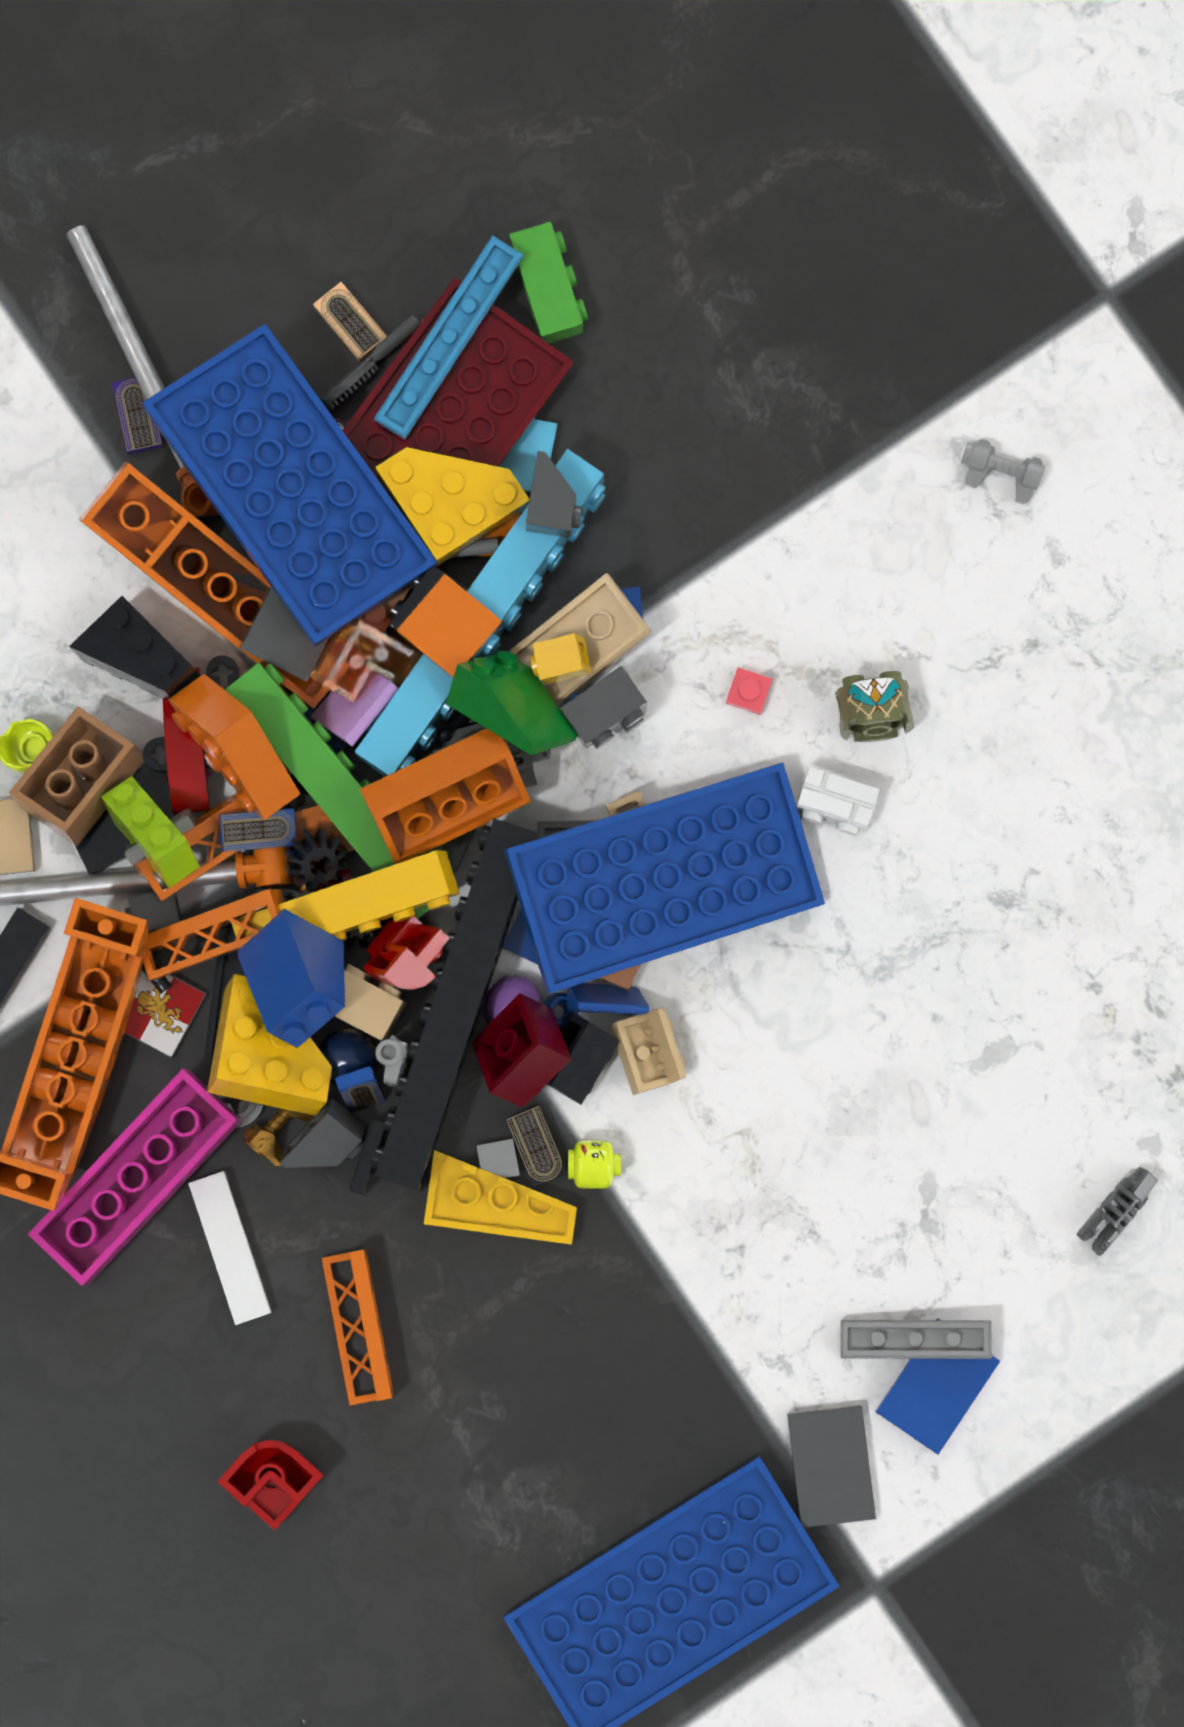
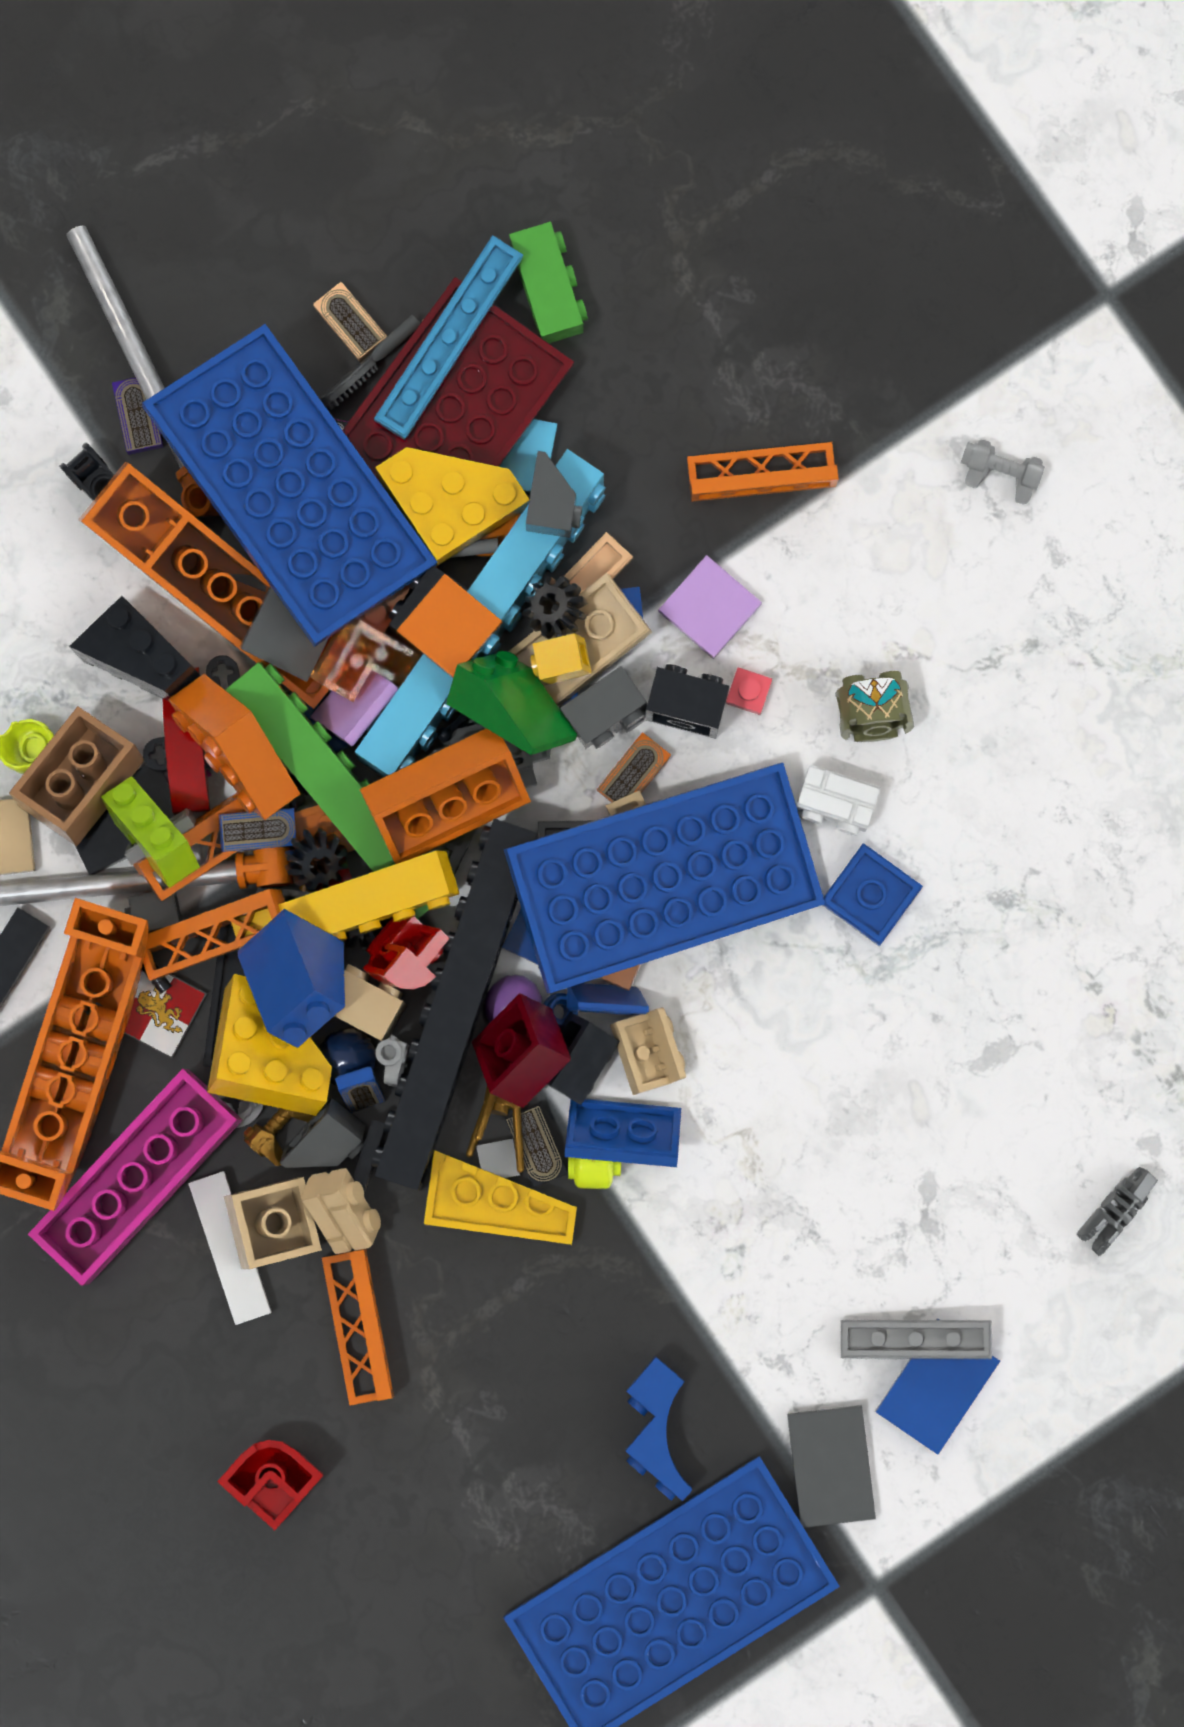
none -> black piece [59,442,114,501]
none -> tan brick [224,1177,322,1269]
none -> tan brick [301,1168,381,1254]
none -> pearl gold plant [466,1086,524,1173]
none -> black gear [523,576,588,639]
none -> light nougat tile [564,532,633,594]
none -> blue tile [564,1099,681,1167]
none -> tile [597,732,671,803]
none -> blue arch [625,1356,692,1501]
none -> black brick [645,664,729,739]
none -> lavender tile [658,555,762,659]
none -> orange fence [687,442,839,502]
none -> blue tile [822,843,923,946]

